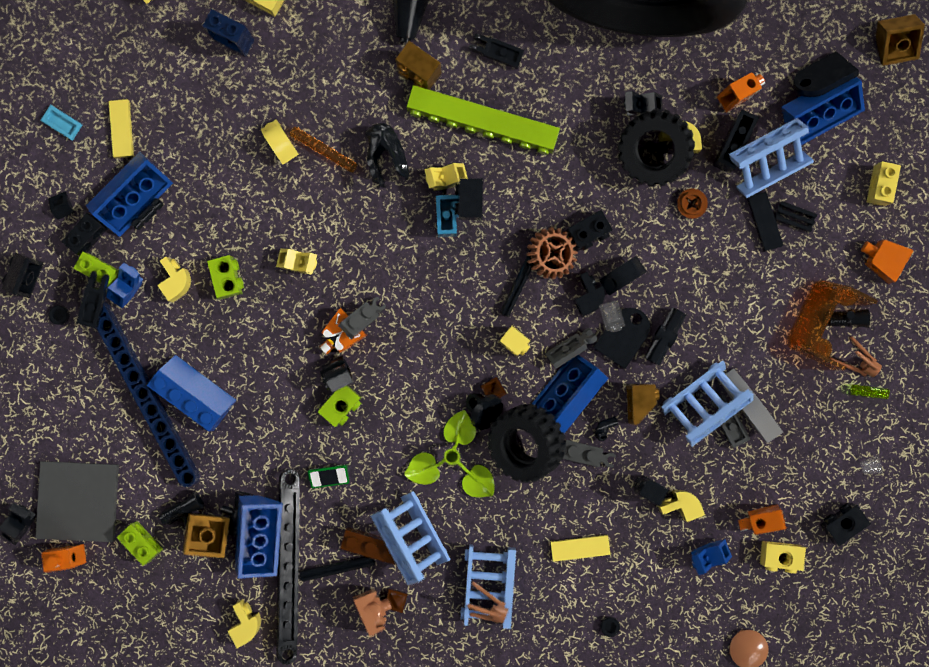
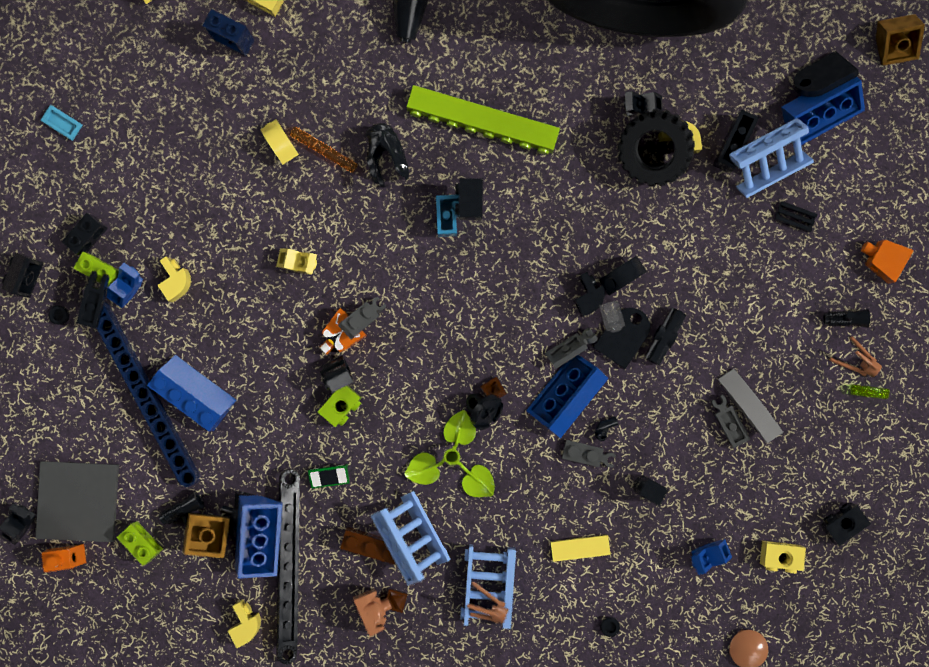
black slope [48,191,74,220] -> none
blue slope [86,152,173,237] -> none
light yellow tile [109,99,134,158] -> none
black axle [131,198,164,230] -> none
lime brick [207,255,244,299] -> none
black axle [300,556,376,582] -> none
pearl gold brick [395,41,441,90] -> none
light yellow brick [425,163,467,191] -> none
black hinge [469,33,525,69] -> none
black tyre [488,404,566,483] -> none
light yellow brick [499,326,530,357] -> none
black axle [500,250,541,317] -> none
nougat gear [526,227,578,280] -> none
black brick [566,210,613,251] -> none
pearl gold slope [626,384,659,425] -> none
light yellow brick [658,490,705,522] -> none
light blue fence [661,360,754,447] -> none
dark orange gear [677,188,708,219] -> none
orange torso [717,73,765,113] -> none
orange torso [738,504,786,535] -> none
black tile [747,192,784,252] -> none
clear orange windscreen [786,280,878,371] -> none
clear piece [860,455,883,475] -> none
light yellow brick [867,161,901,206] -> none

